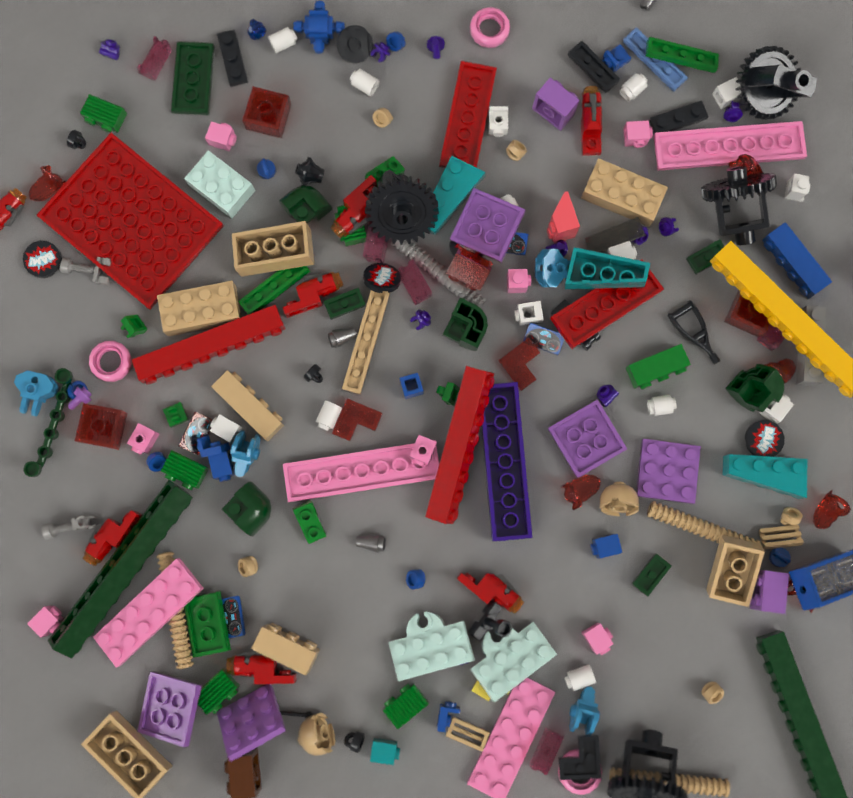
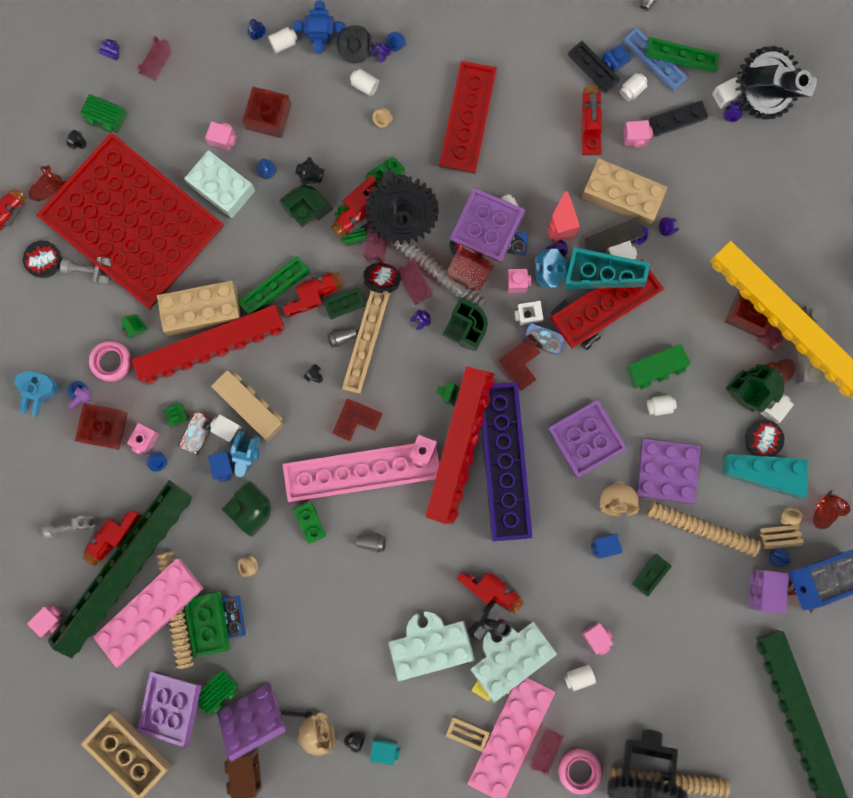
dark green bar [23,368,73,477] -> none
green brick [161,450,209,490] -> none
dark green tile [171,42,214,115] -> none
blue bracket [197,435,230,458] -> none
black plate [217,29,248,87] -> none
red plate [226,651,296,684] -> none
tan brick [232,221,315,277] -> none
tan brick [251,623,320,676] -> none
white brick [316,400,342,431] -> none
green brick [383,683,429,730] -> none
blue brick [399,373,424,400] -> none
blue tile [406,569,425,590] -> none
dark purple plate [427,36,445,59] -> none
teal wedge [430,156,486,235] -> none
blue bracket [437,701,461,732] -> none
bright pink wheel [470,7,510,48] -> none
white brick [489,106,508,137] -> none
tan tile [506,140,527,161] -> none
medium lavender brick [532,77,579,131] -> none
black plate [558,735,601,780] -> none
clear red piece [561,475,601,510] -> none
dark azure hinge [569,686,600,735] -> none
dark purple plate [597,385,619,407] -> none
bright pink plate [653,121,807,171] -> none
black piece [668,300,721,365] -> none
dark green plate [686,239,724,274] -> none
black piece [701,166,777,245] -> none
tan tile [701,682,724,704] -> none
tan brick [706,535,765,607] -> none
clear red piece [729,154,763,176] -> none
blue brick [762,222,832,299] -> none
white brick [784,173,811,202] -> none

